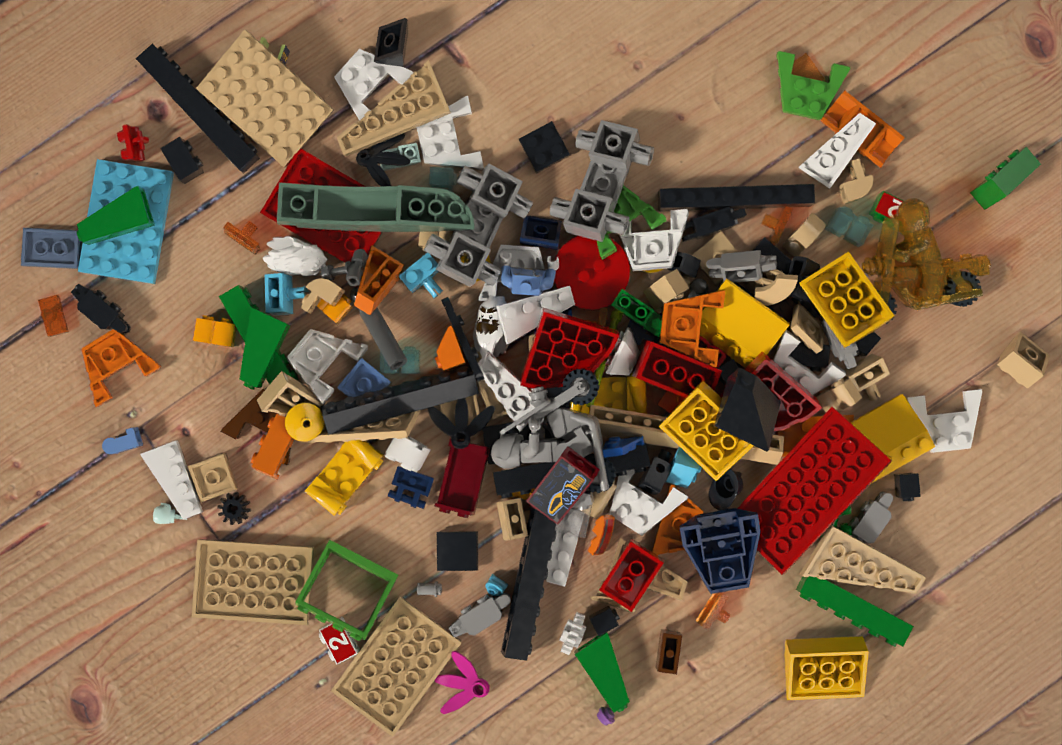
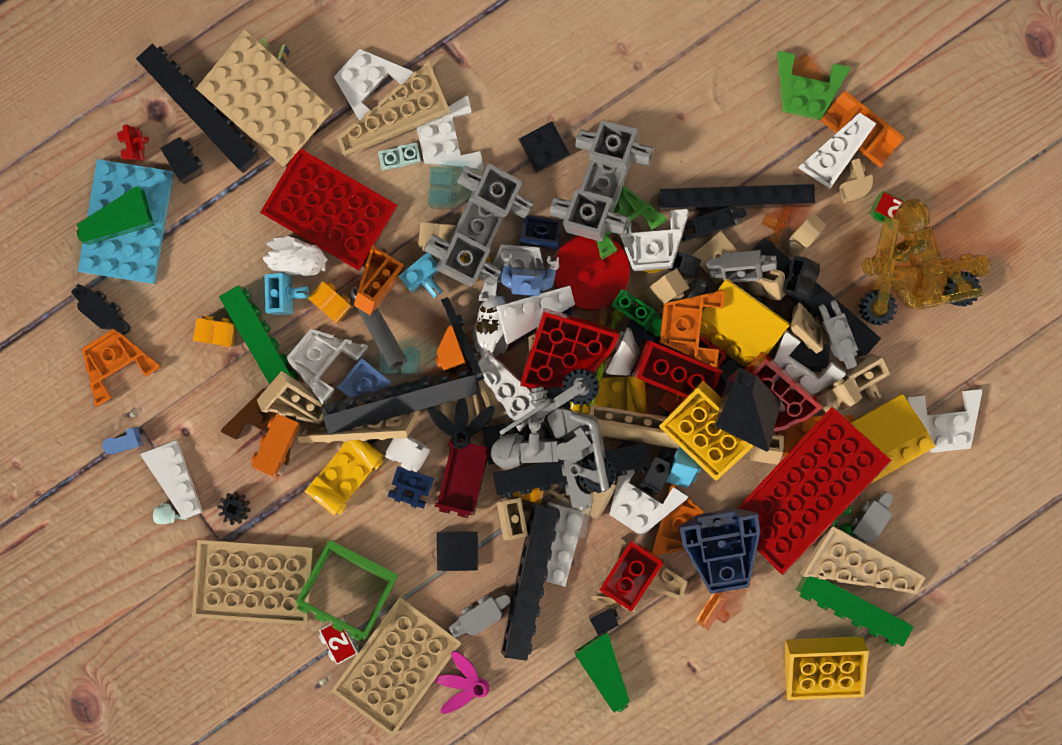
sand blue tile [21,228,82,269] -> none
clear orange tile [38,295,69,337] -> none
tan plate [188,453,238,502] -> none
clear orange tile [223,221,260,255] -> none
green slope [239,308,291,390] -> none
sand green slope [277,183,474,232] -> none
yellow dish [285,403,324,441] -> none
tan brick [301,279,345,314] -> none
dark grey bar [321,249,368,286] -> none
black plant [356,133,411,187] -> none
black slope [374,18,408,67] -> none
light grey pin [417,581,442,597] -> none
medium azure plate [485,574,508,596] -> none
panel [526,446,600,525] -> none
white gear [560,612,586,655] -> none
slope [587,515,615,555] -> none
medium lavender plate [597,707,615,726] -> none
blue wing [602,436,644,458] -> none
reddish brown brick [655,629,682,675] -> none
black piece [708,469,743,511] -> none
tan tile [754,274,798,306] -> none
yellow slope [799,251,895,348] -> none
clear light blue piece [825,206,874,247] -> none
black brick [894,473,921,501] -> none
green wedge [970,147,1041,210] -> none
tan slope [997,332,1050,389] -> none

